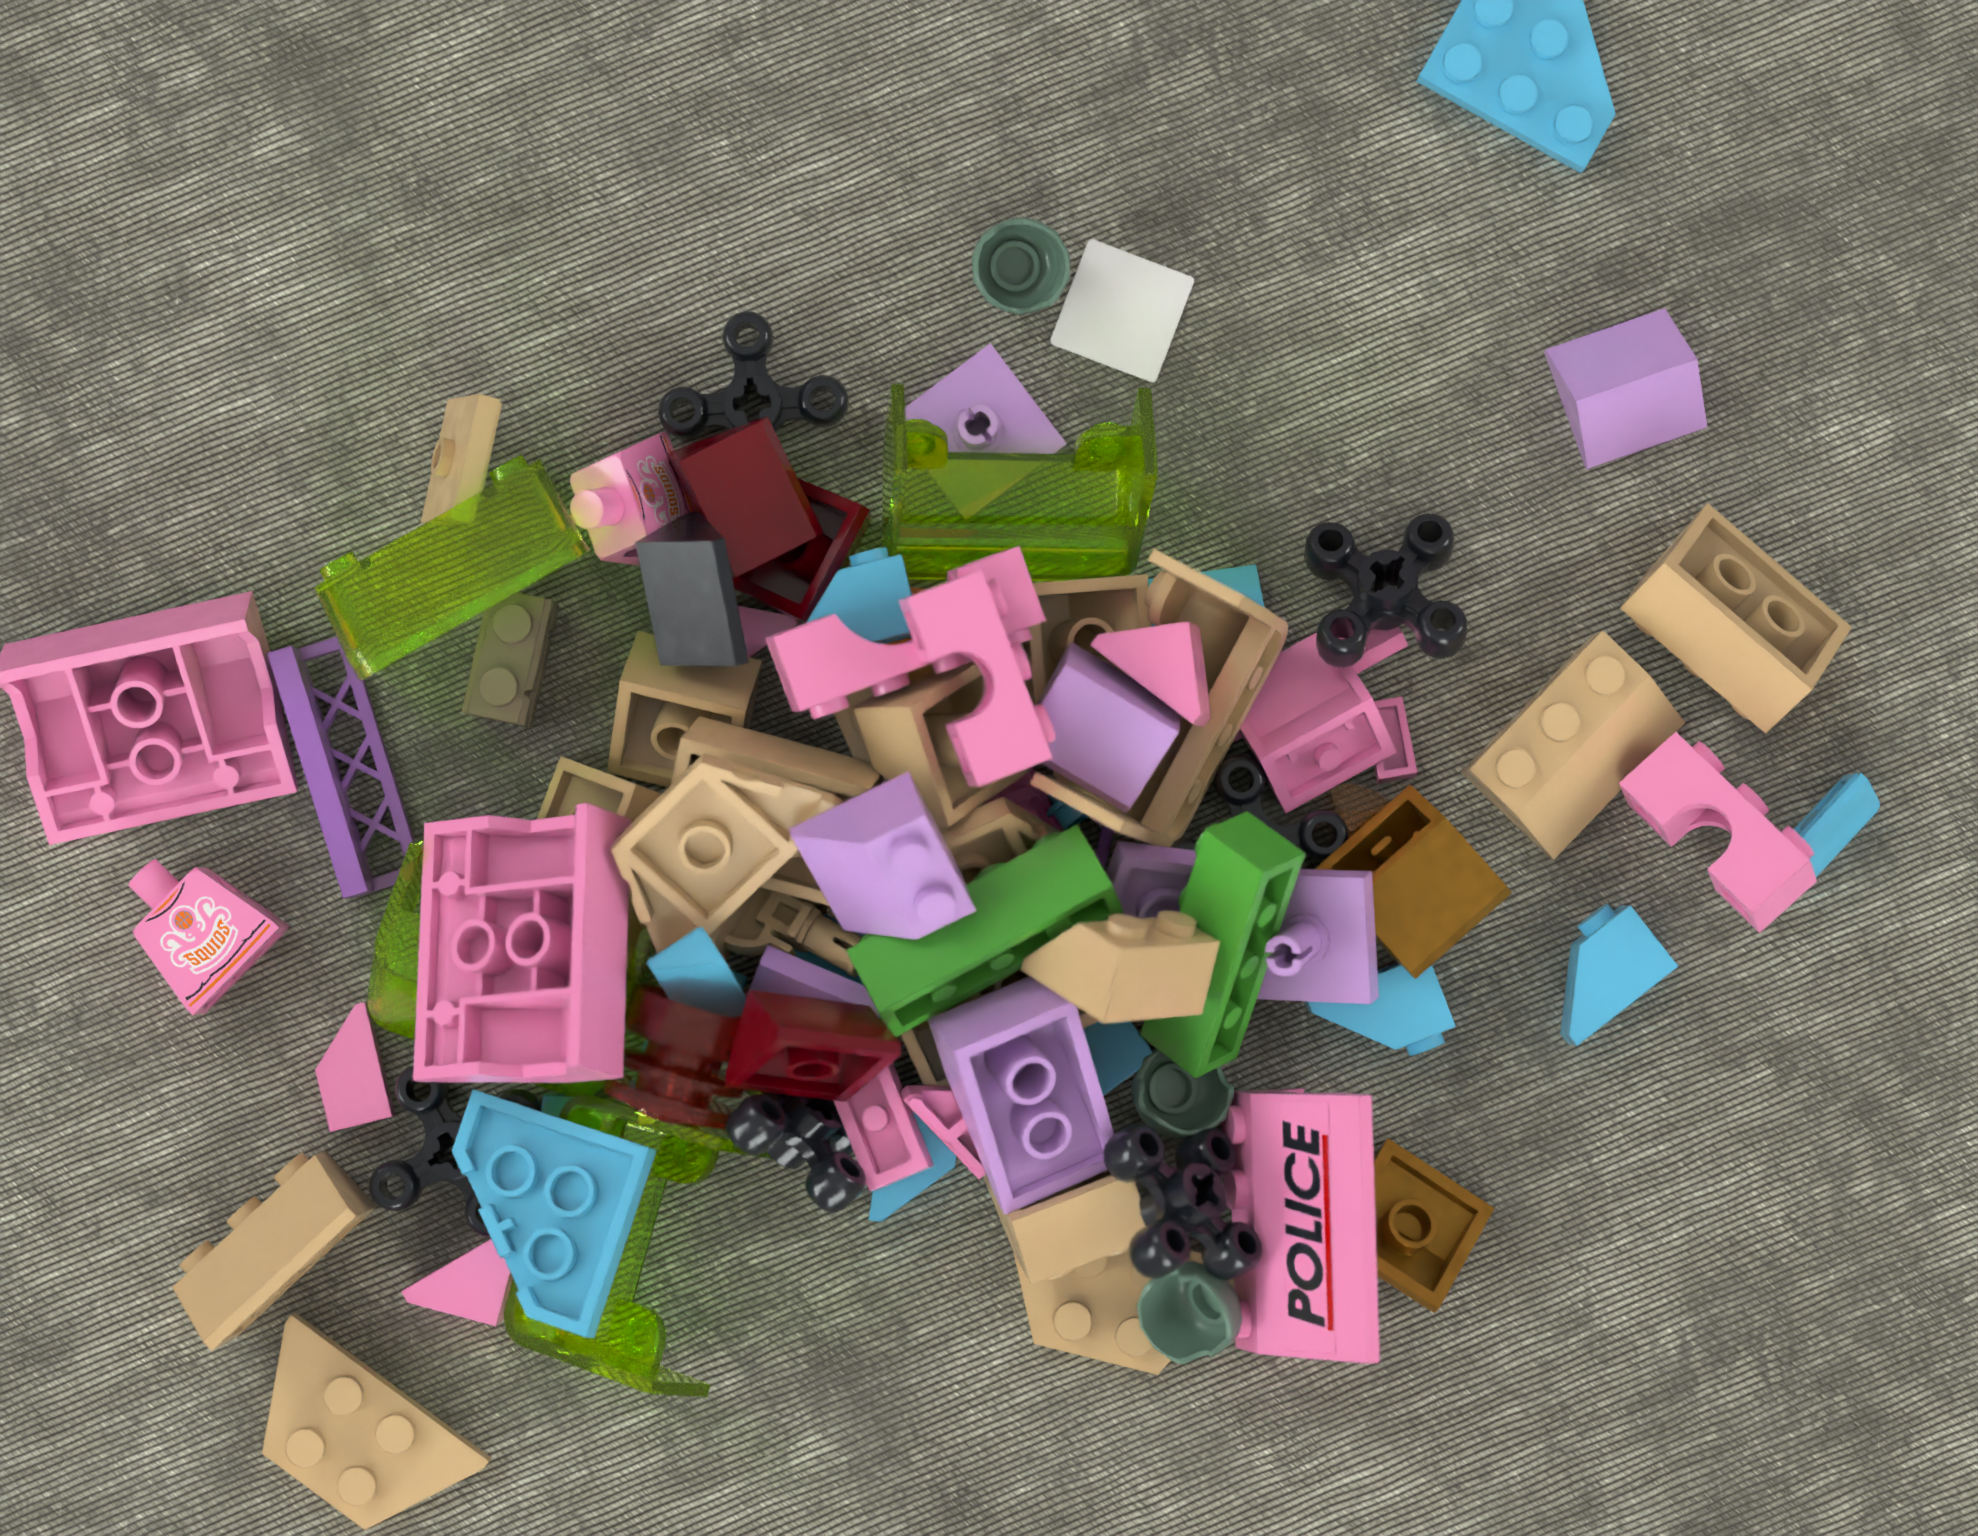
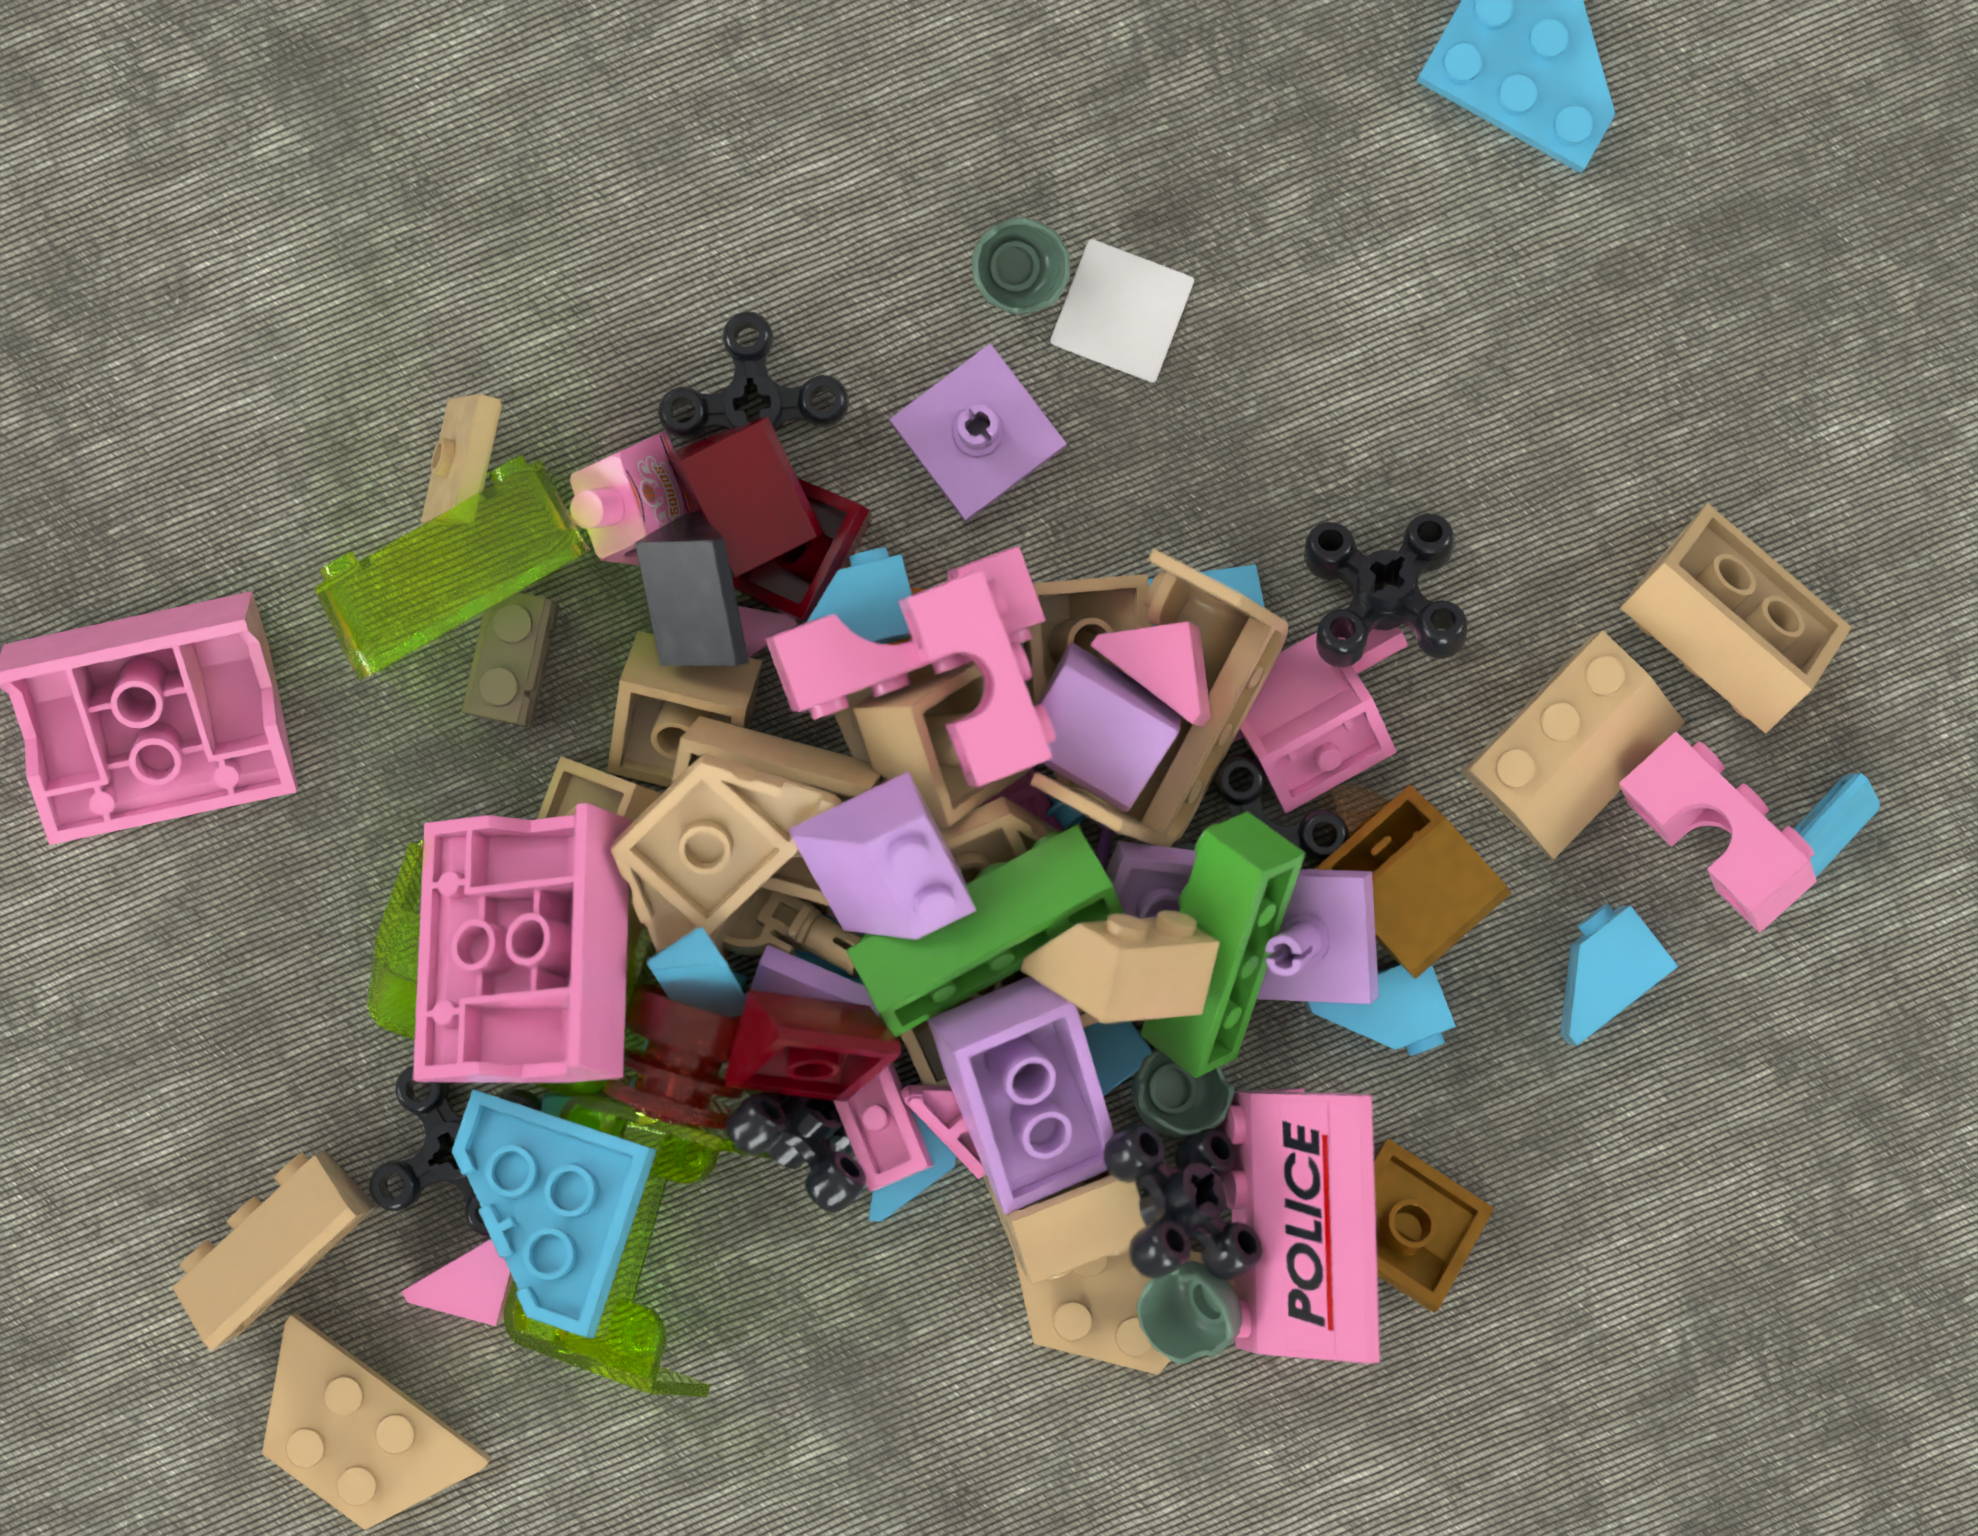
bright pink torso [128,859,290,1015] -> none
medium lavender fence [267,633,423,899] -> none
bright pink tile [315,1001,395,1132] -> none
clear neon green windscreen [882,383,1158,581] -> none
bright pink piece [1373,696,1418,784] -> none
lavender slope [1544,308,1707,470] -> none

